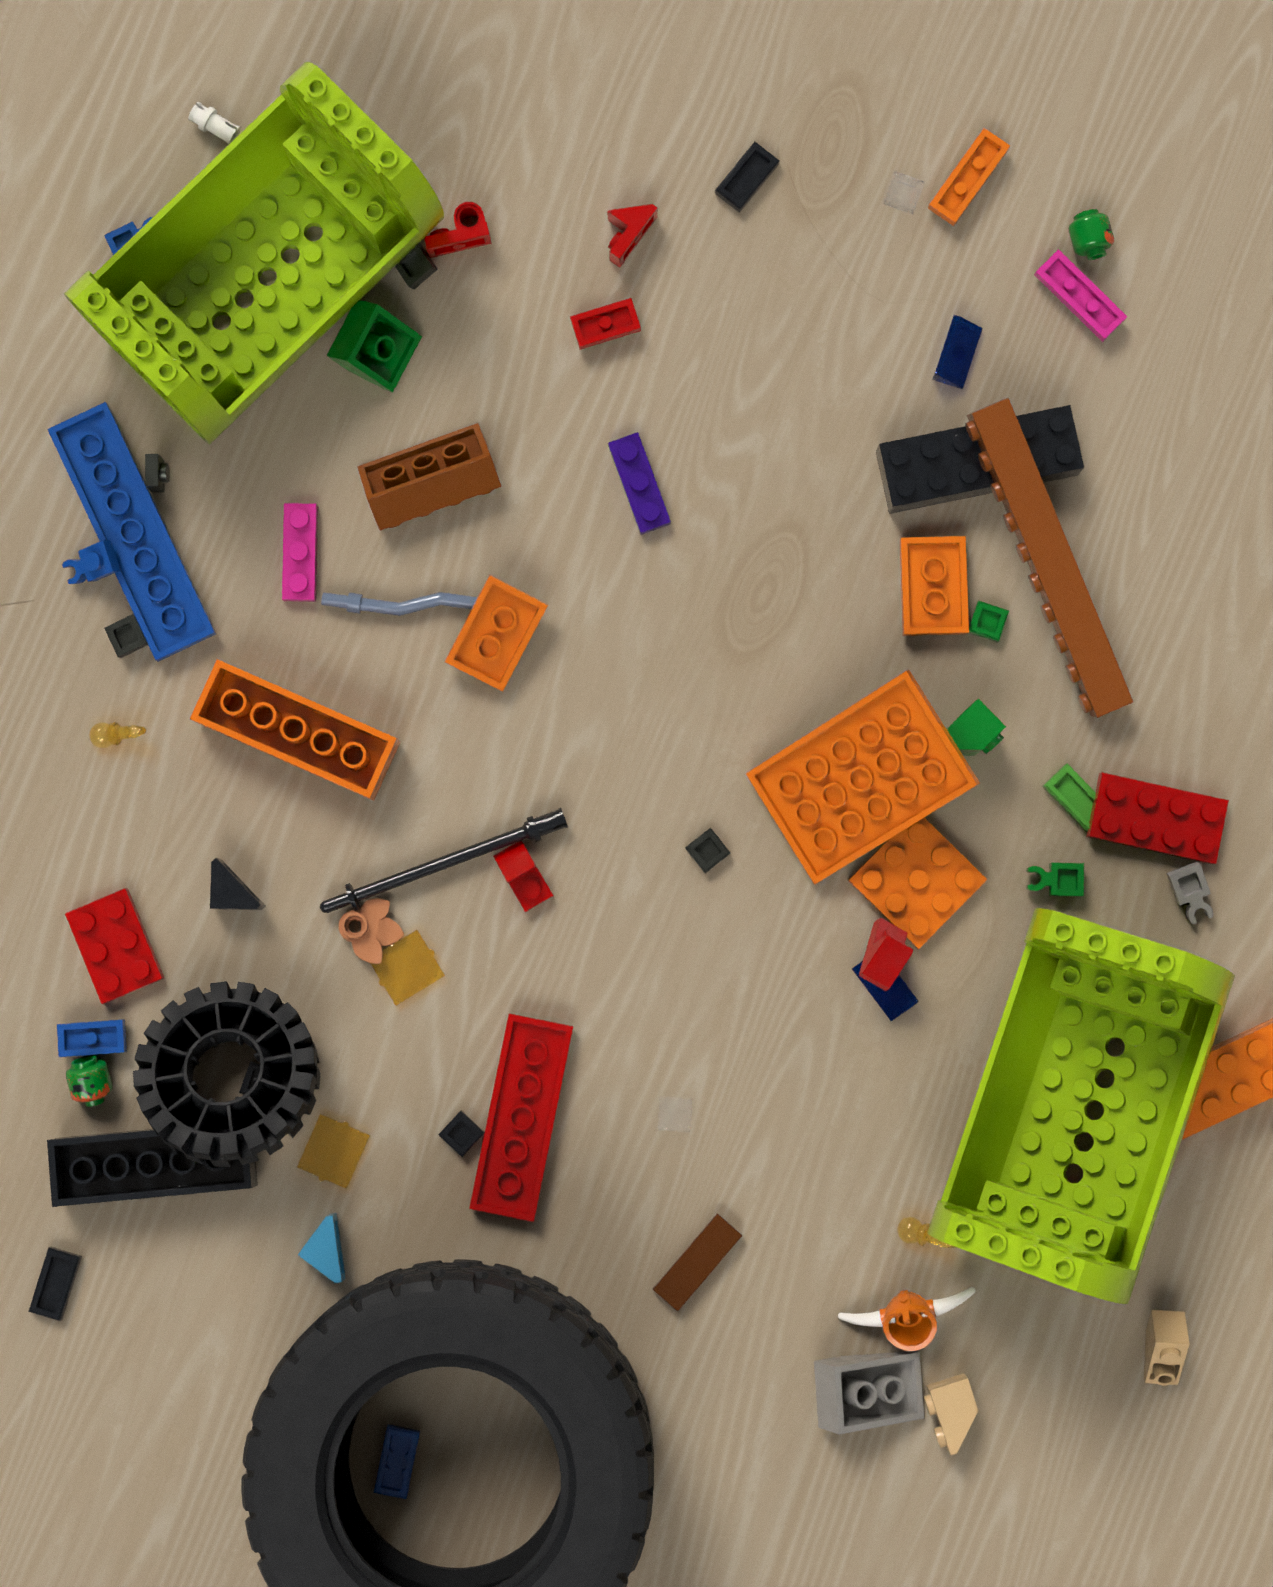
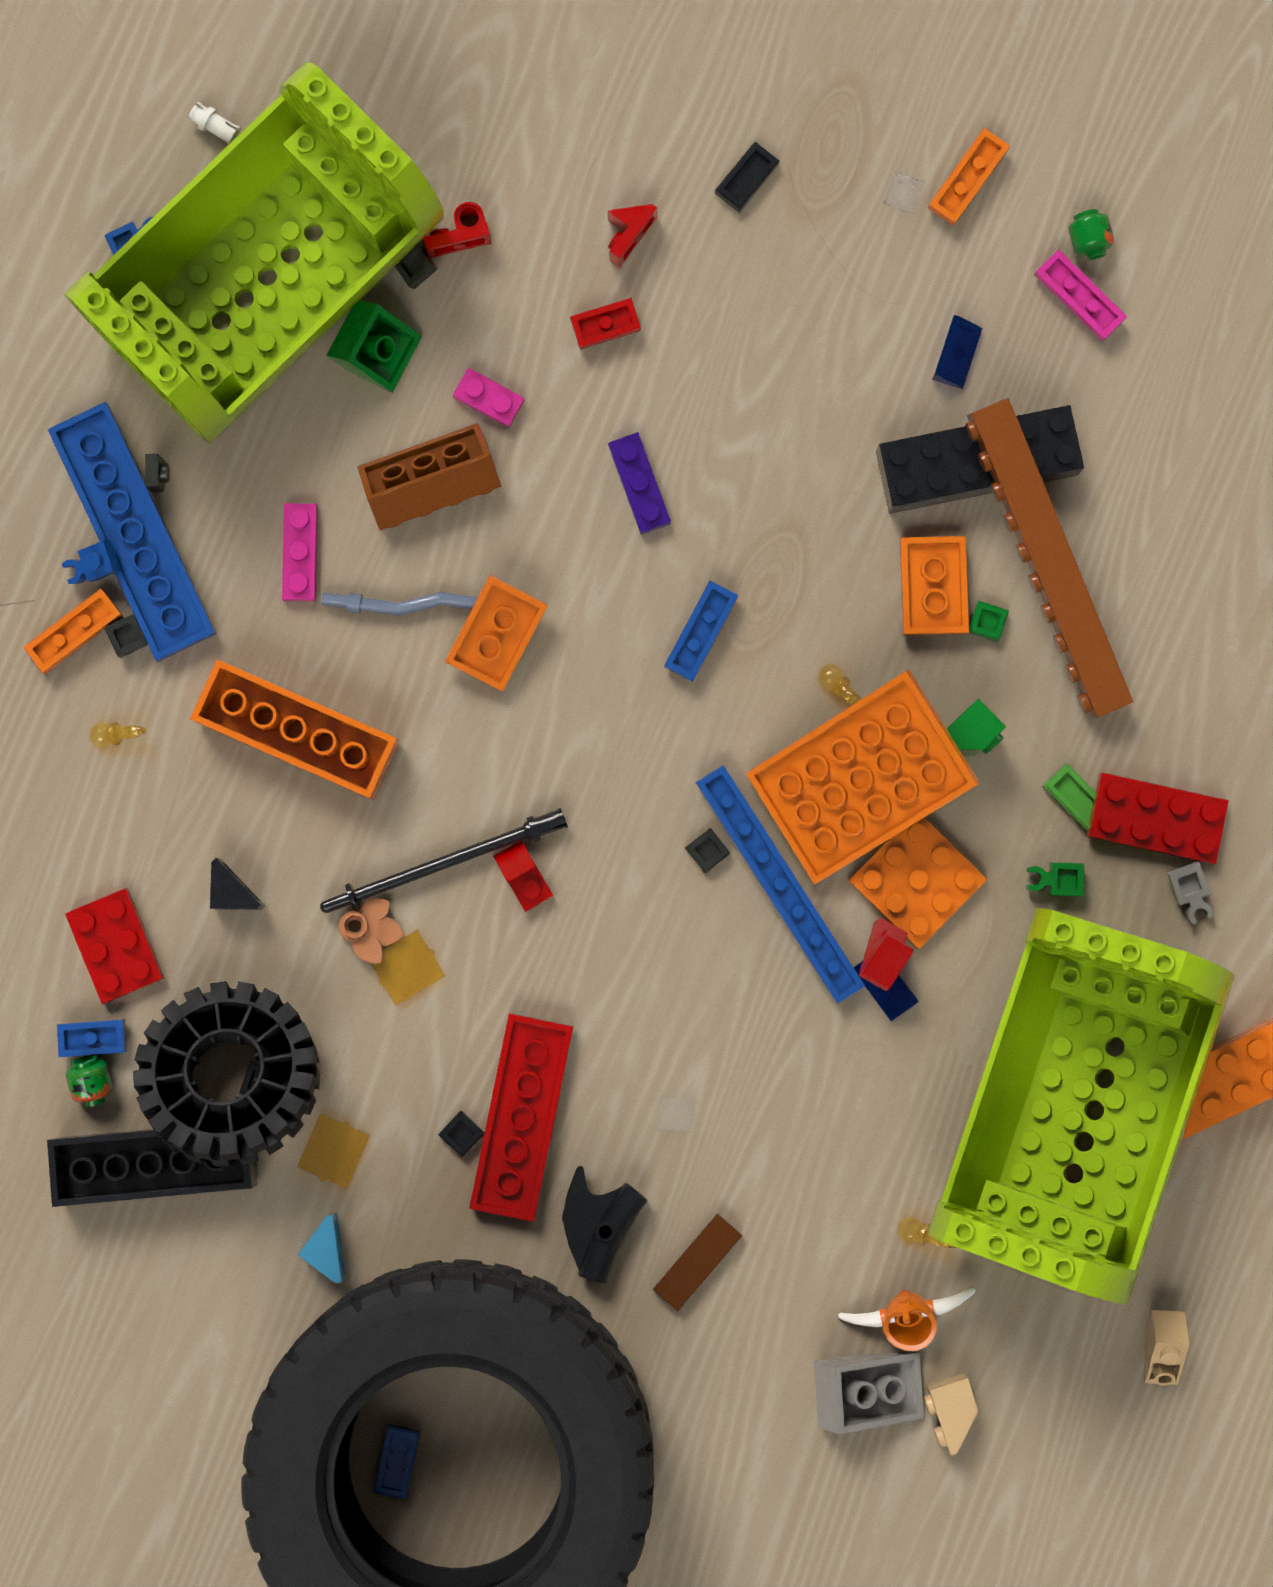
black tile [28,1246,82,1321] -> none
none -> orange plate [23,589,123,674]
none -> dark pink plate [453,368,525,428]
none -> black pin [562,1166,648,1283]
none -> blue plate [664,581,738,682]
none -> blue plate [696,765,865,1004]
none -> clear yellow bar [818,664,861,706]

